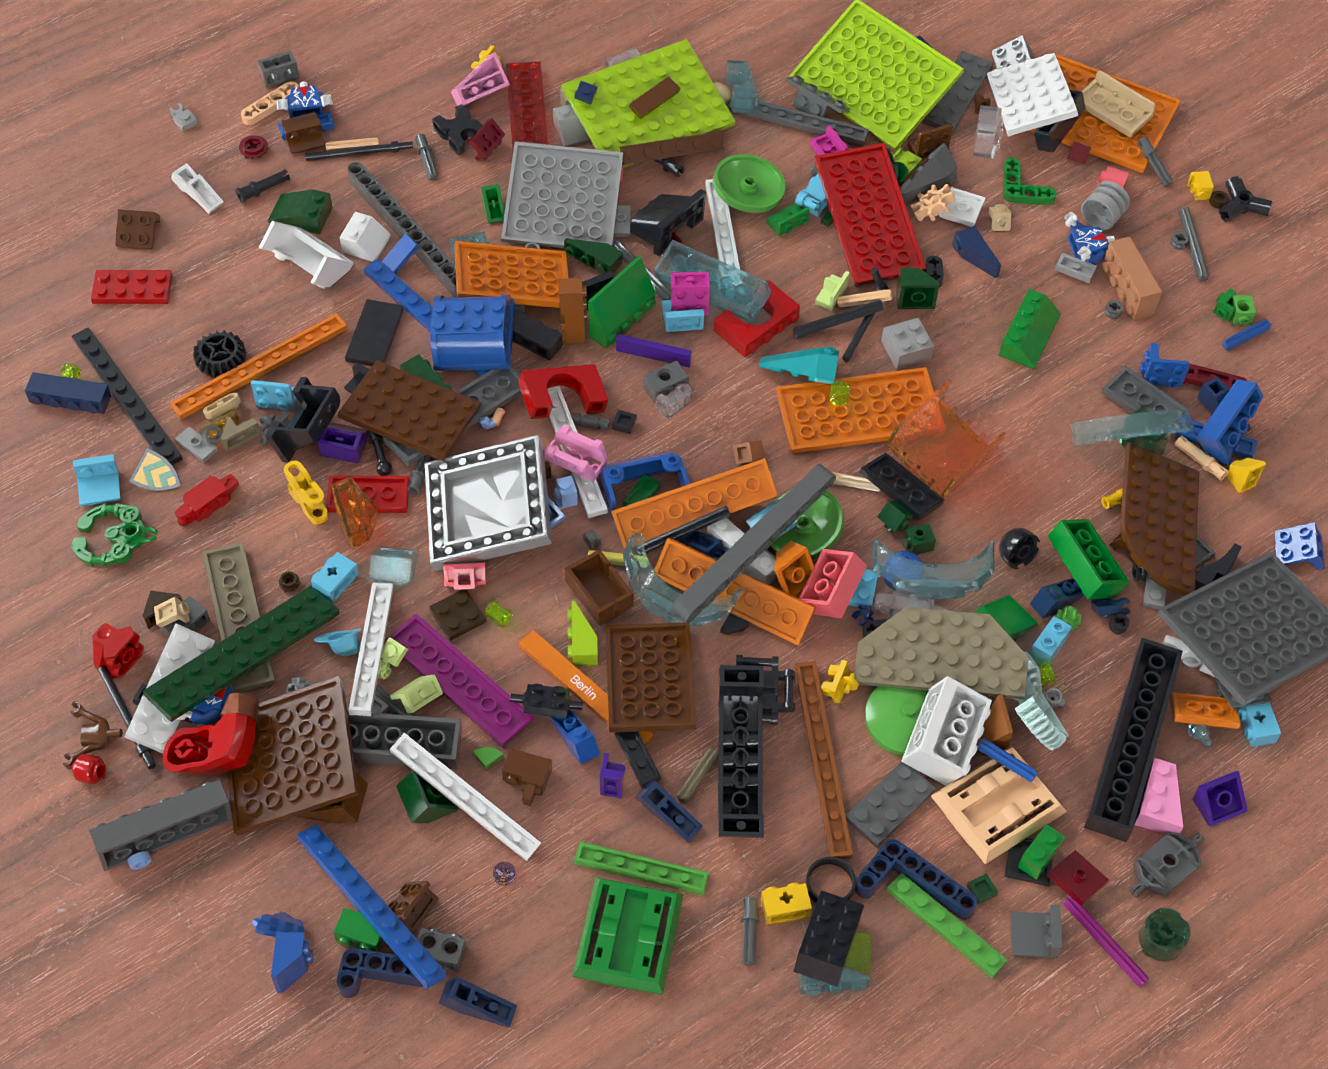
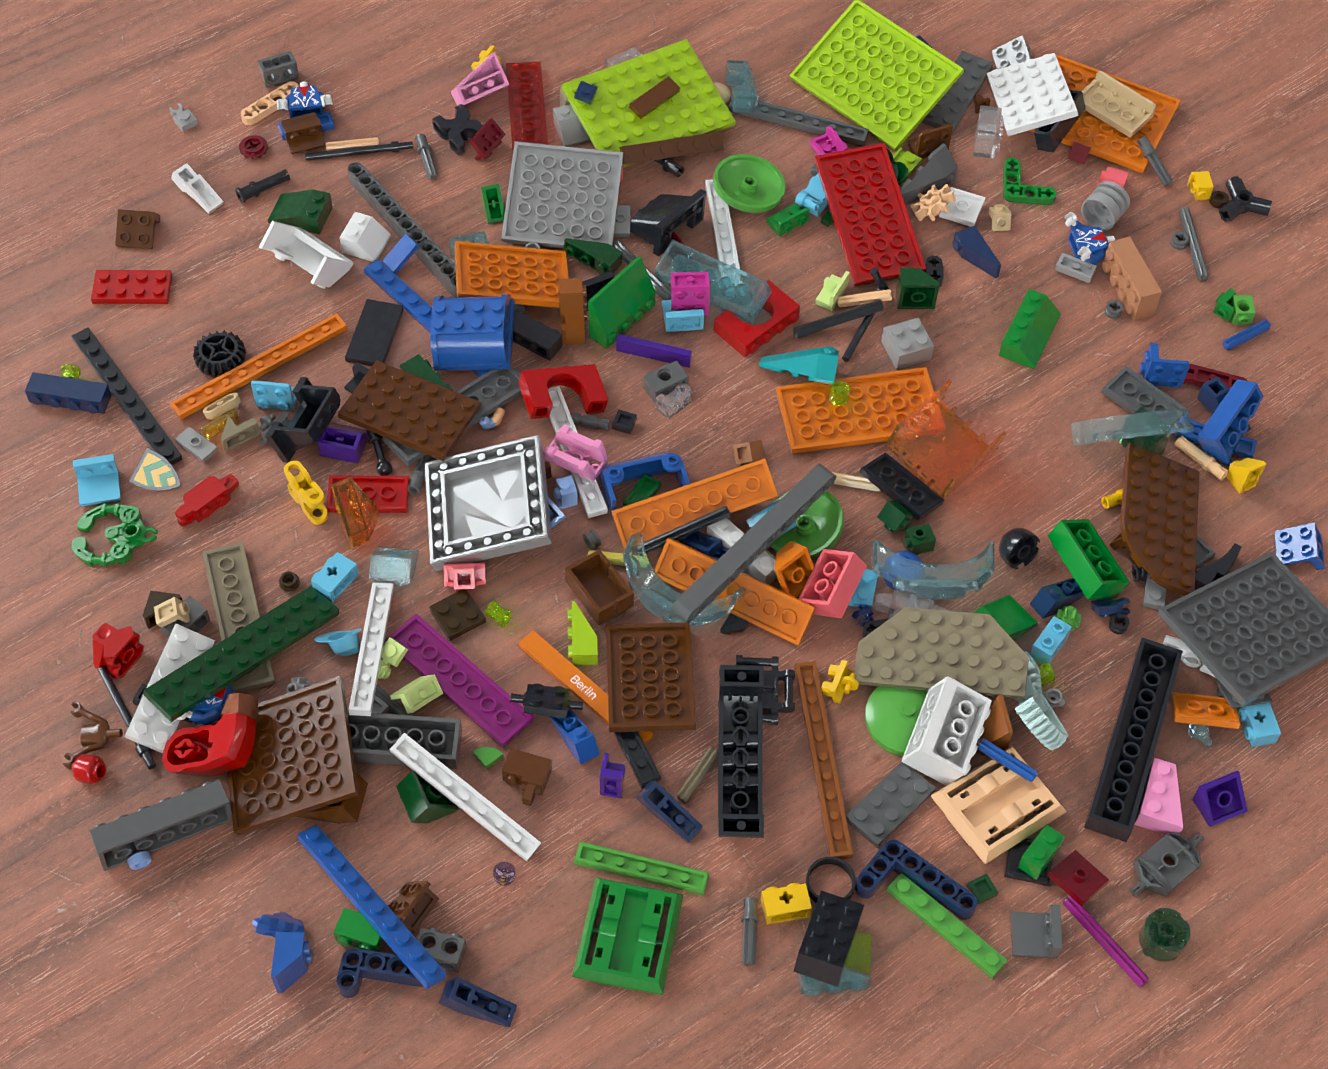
dark grey bush [203,425,222,444] -> none
dark grey bracket [785,75,851,118] -> none

